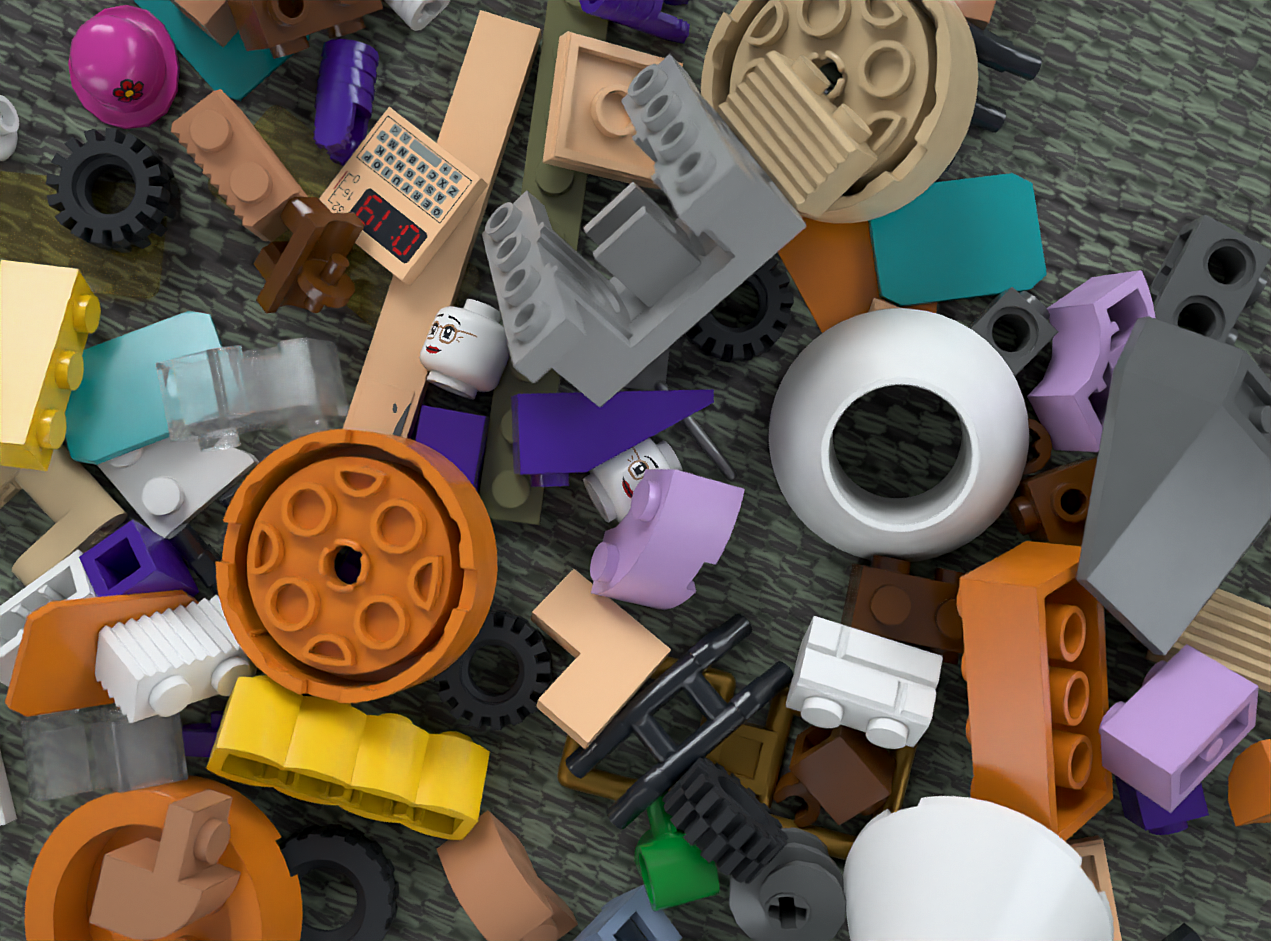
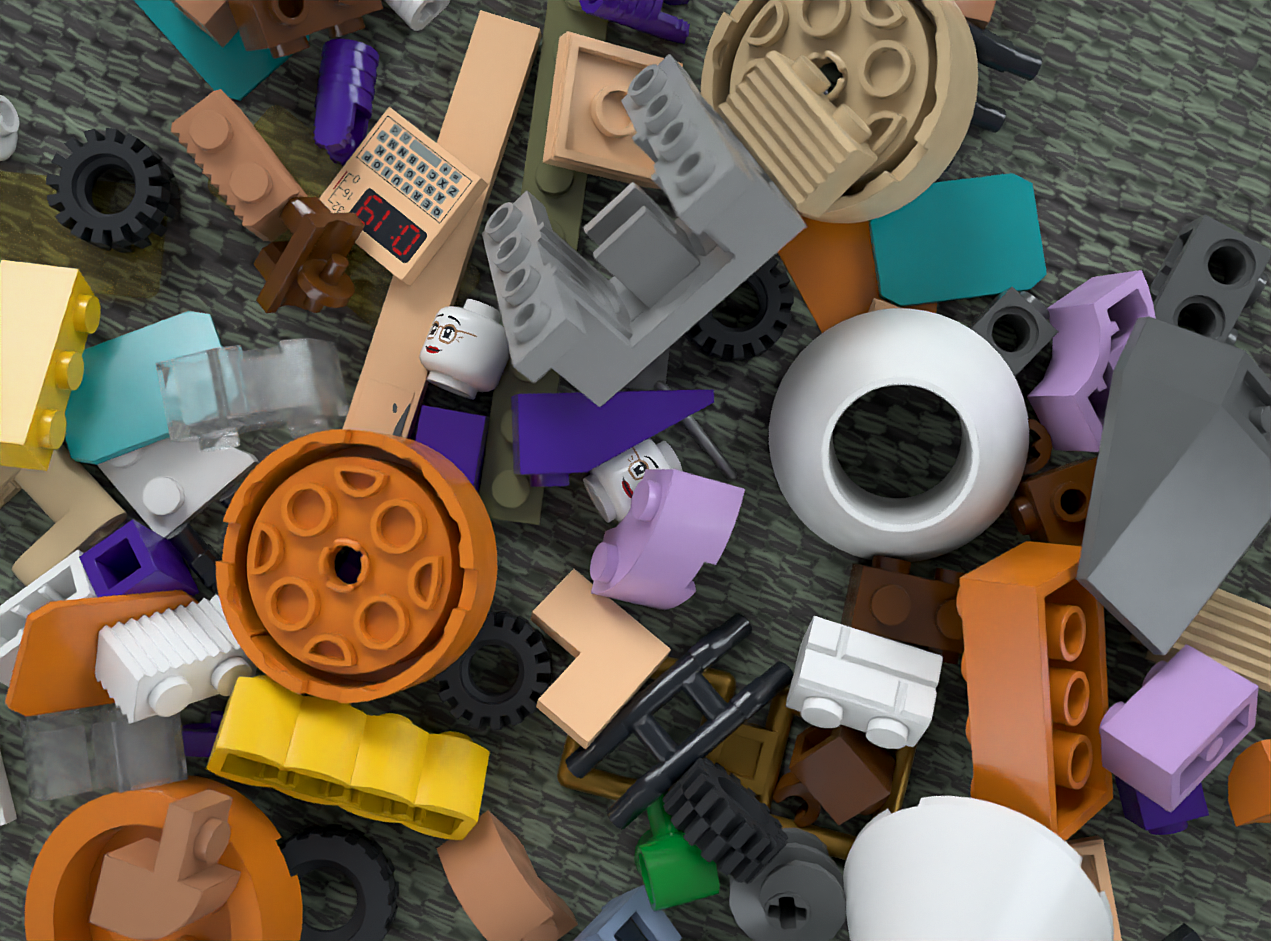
dark pink hat [68,5,180,129] -> none

